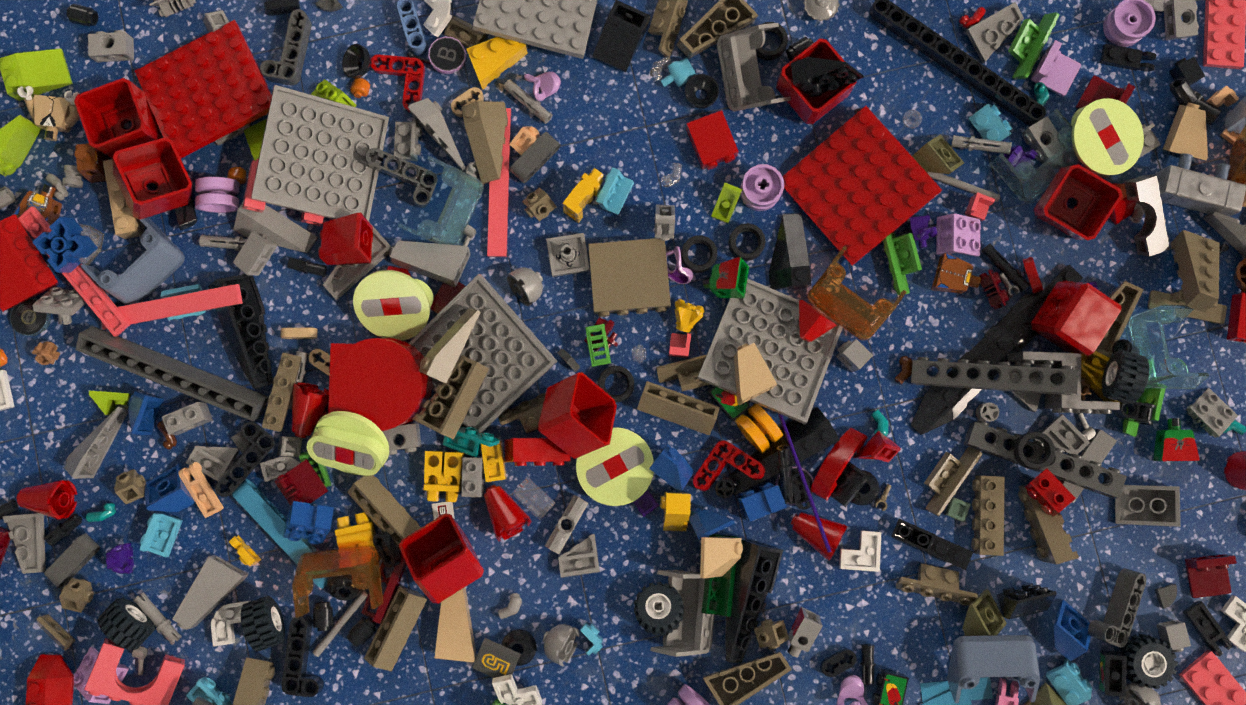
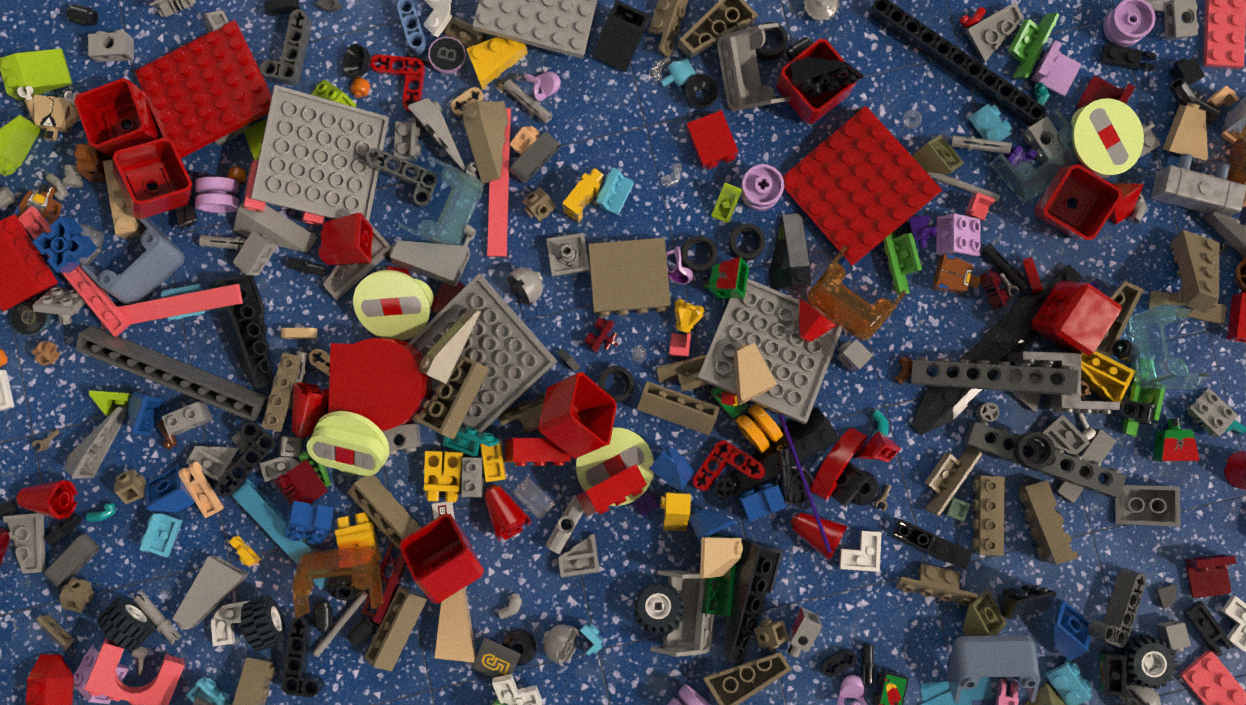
dark purple piece [106,543,134,574] -> none
black beam [373,531,401,568] -> none
bright green slope [585,324,611,367] -> none
light grey hinge [654,205,675,241] -> none
red brick [1025,468,1076,517] -> none
black wheel [1102,350,1149,404] -> none
arch [1124,175,1170,257] -> none
none -> dark tan hand [32,429,60,452]
none -> red wedge [576,464,647,516]

